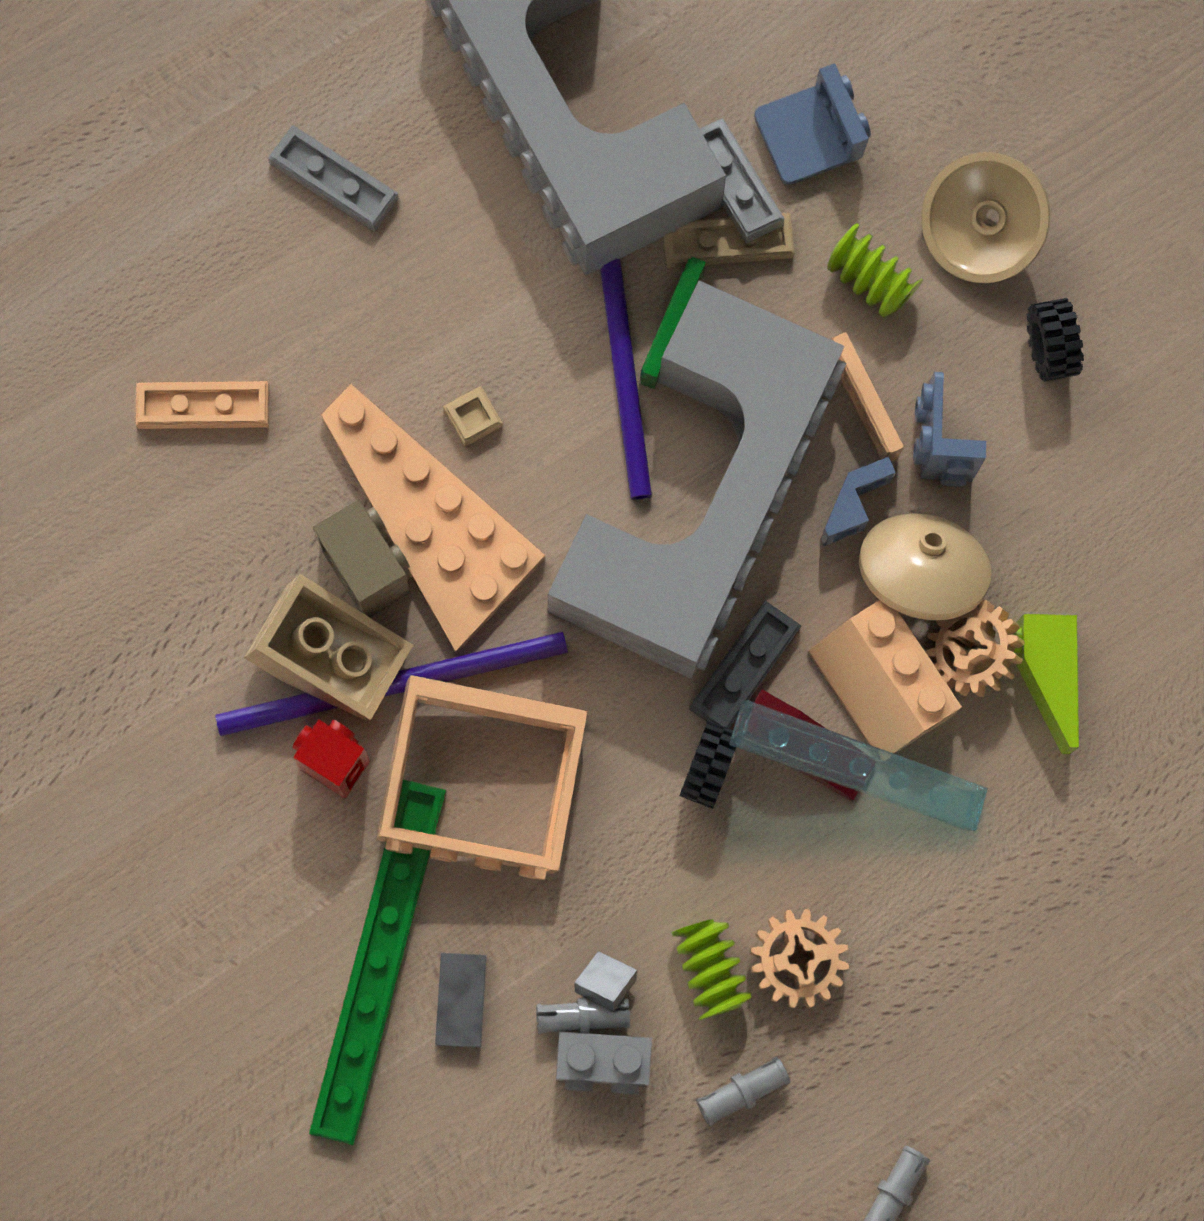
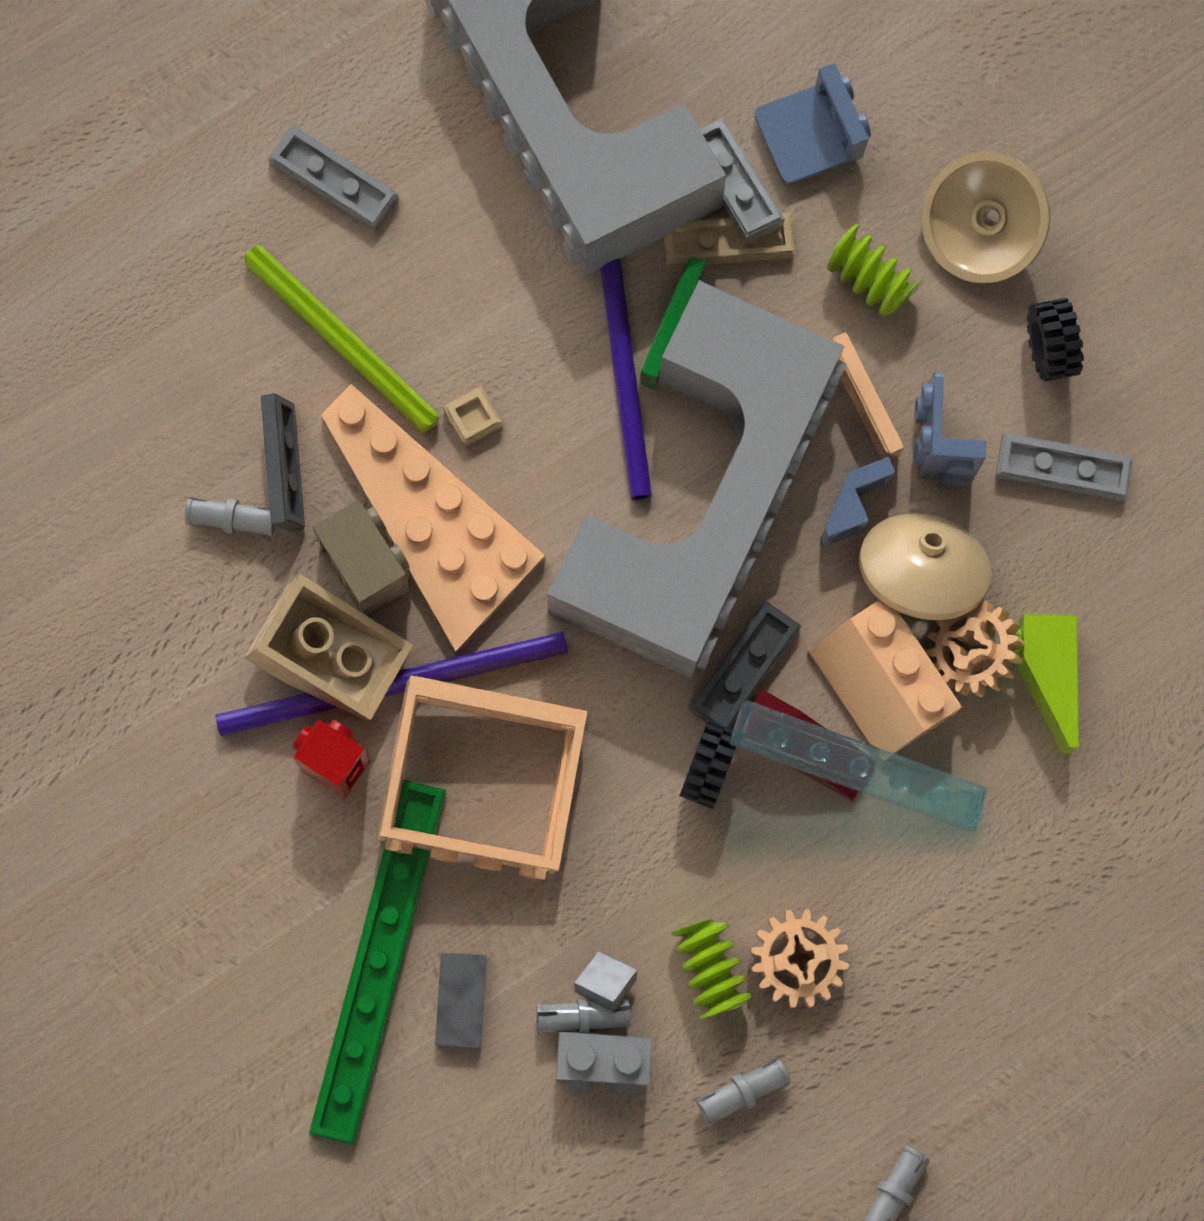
light nougat tile [136,381,269,429] -> none
none -> light grey pin [185,497,277,536]
none -> lime axle [244,245,439,433]
none -> dark grey tile [260,393,305,532]
none -> light grey tile [995,432,1133,502]

